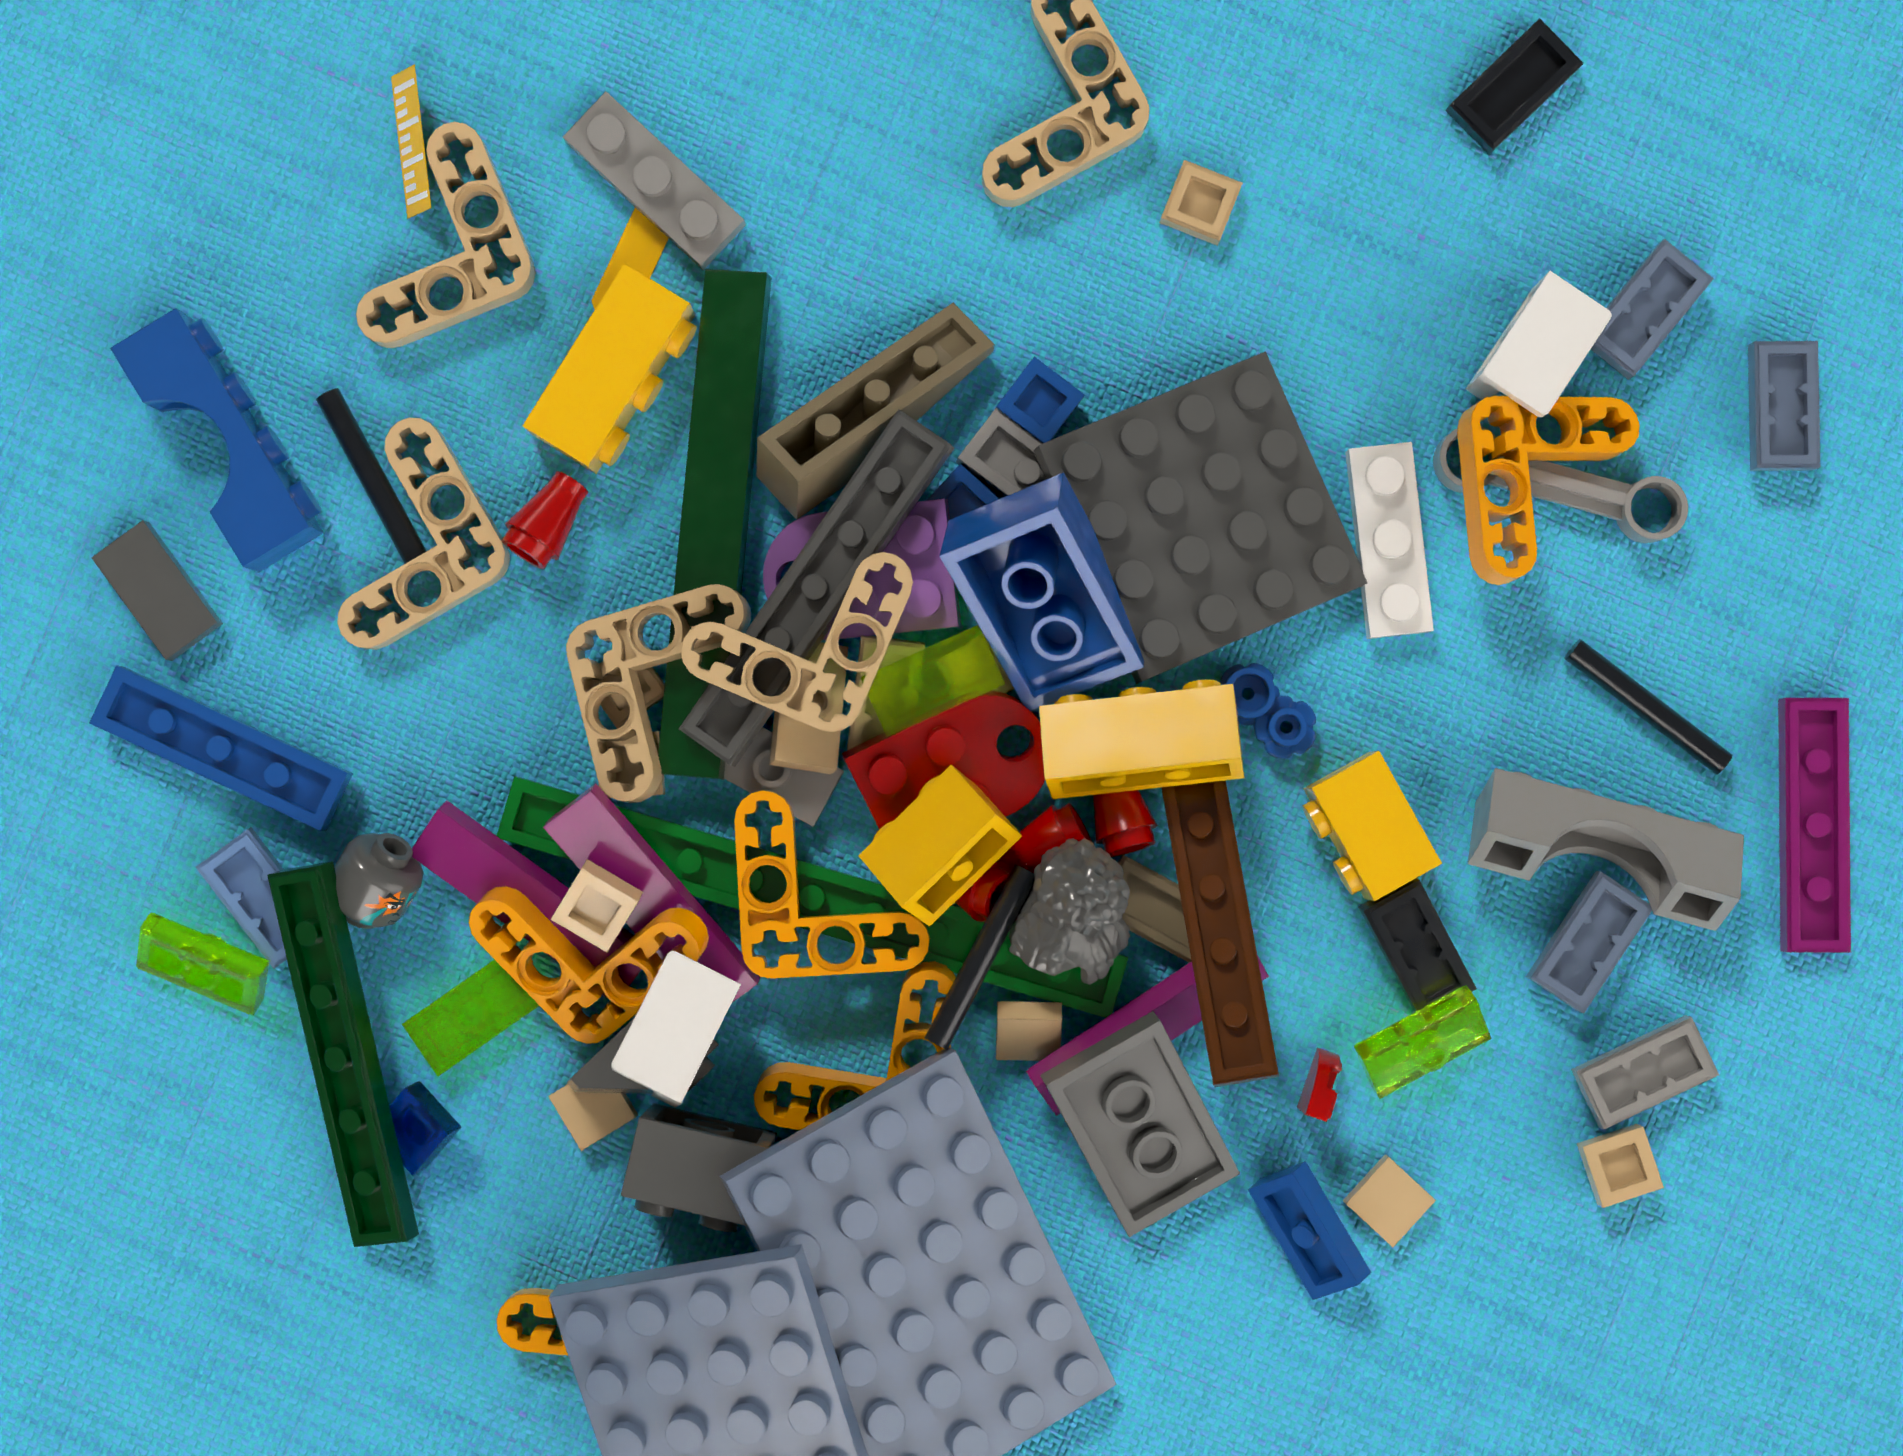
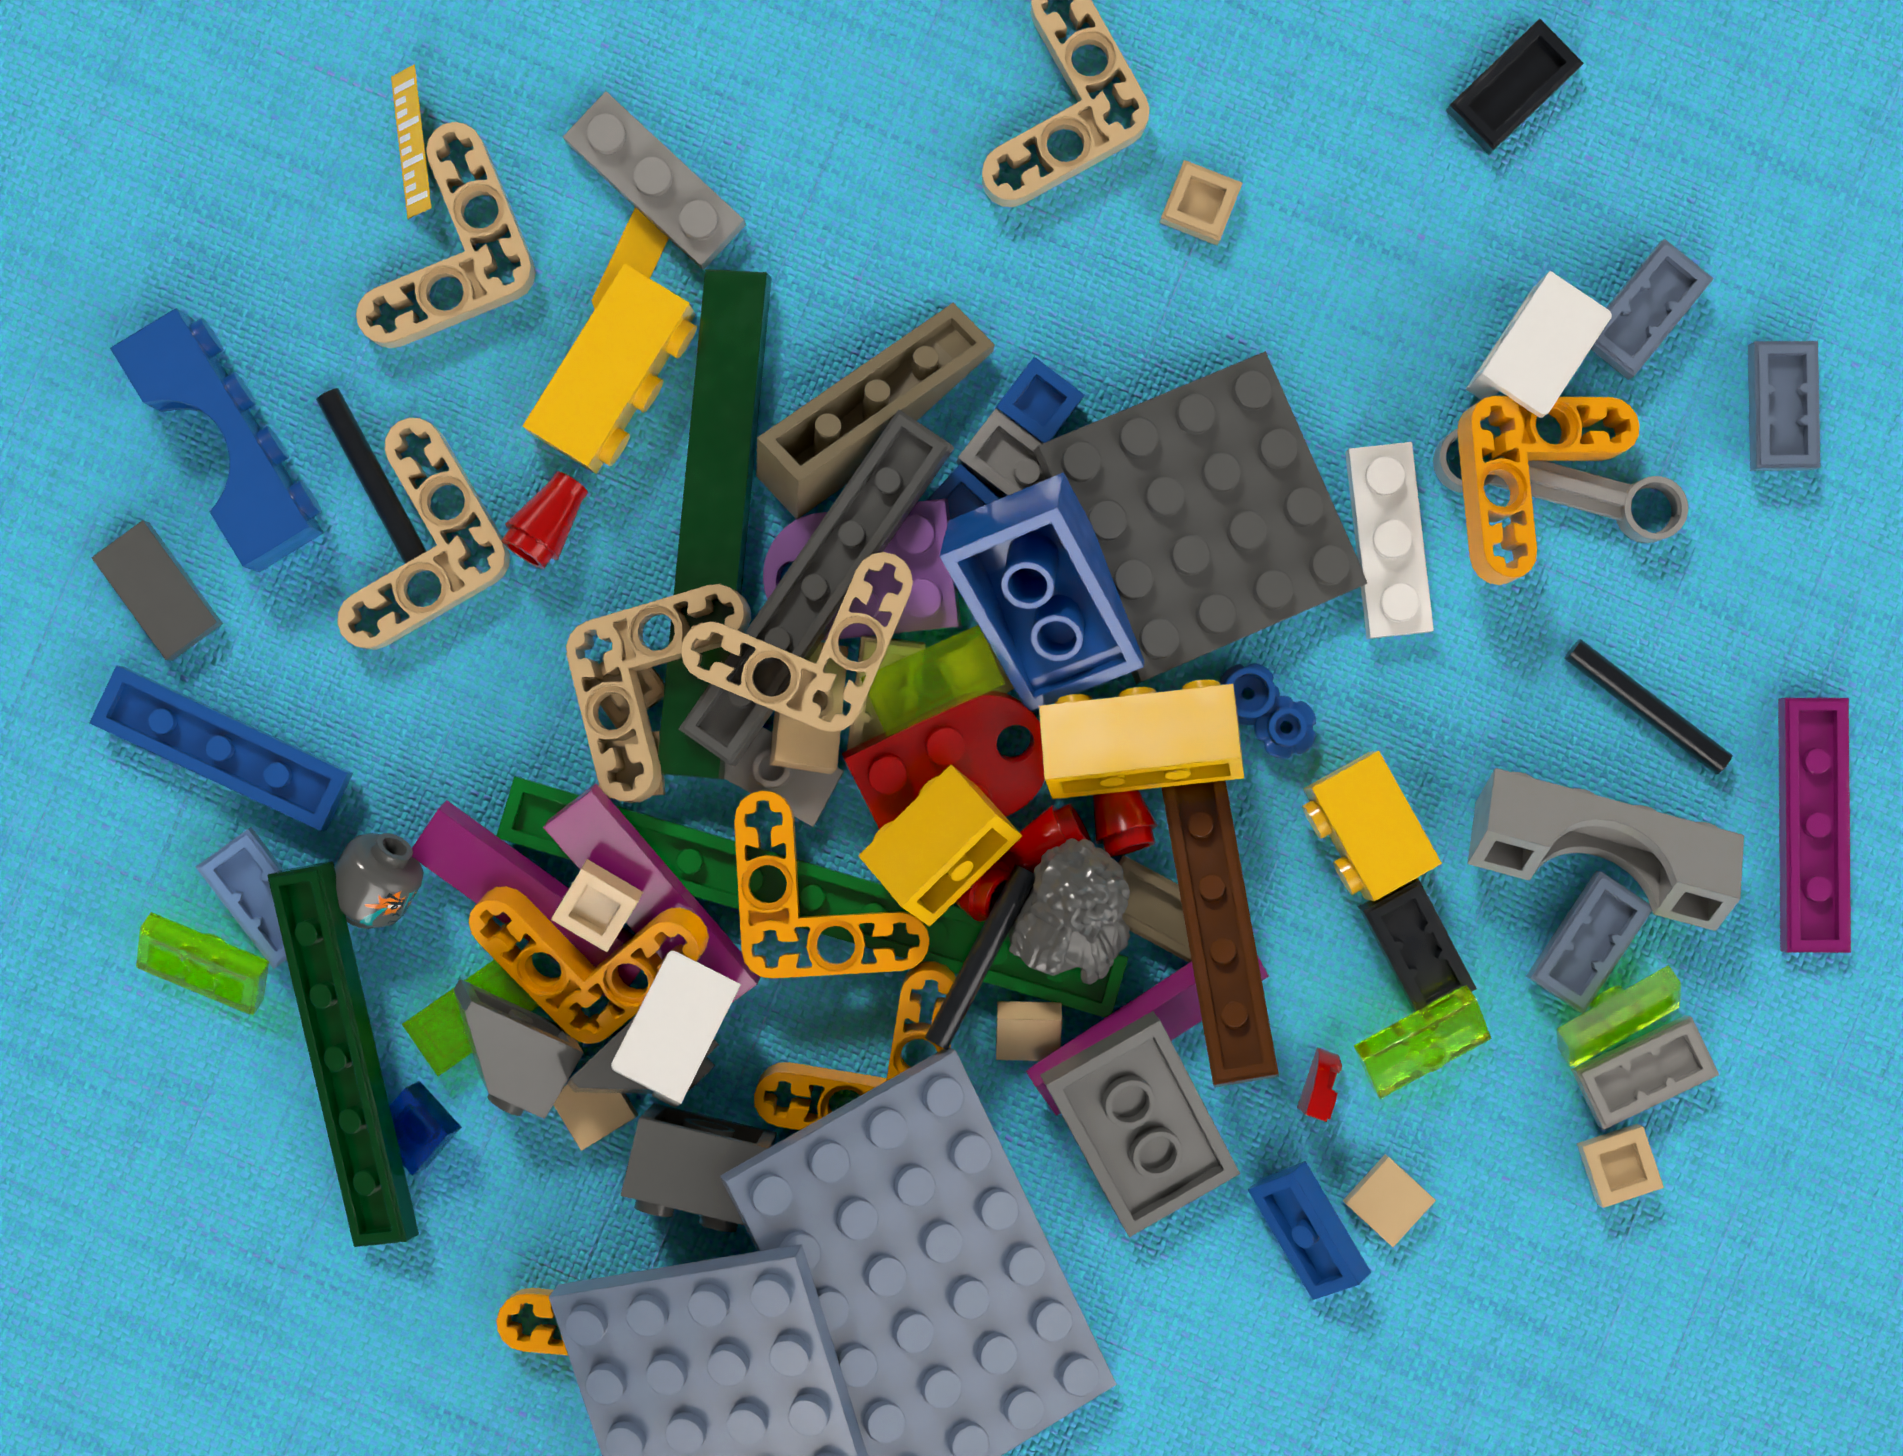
none -> slope [454,979,584,1119]
none -> clear neon green plate [1557,965,1681,1067]

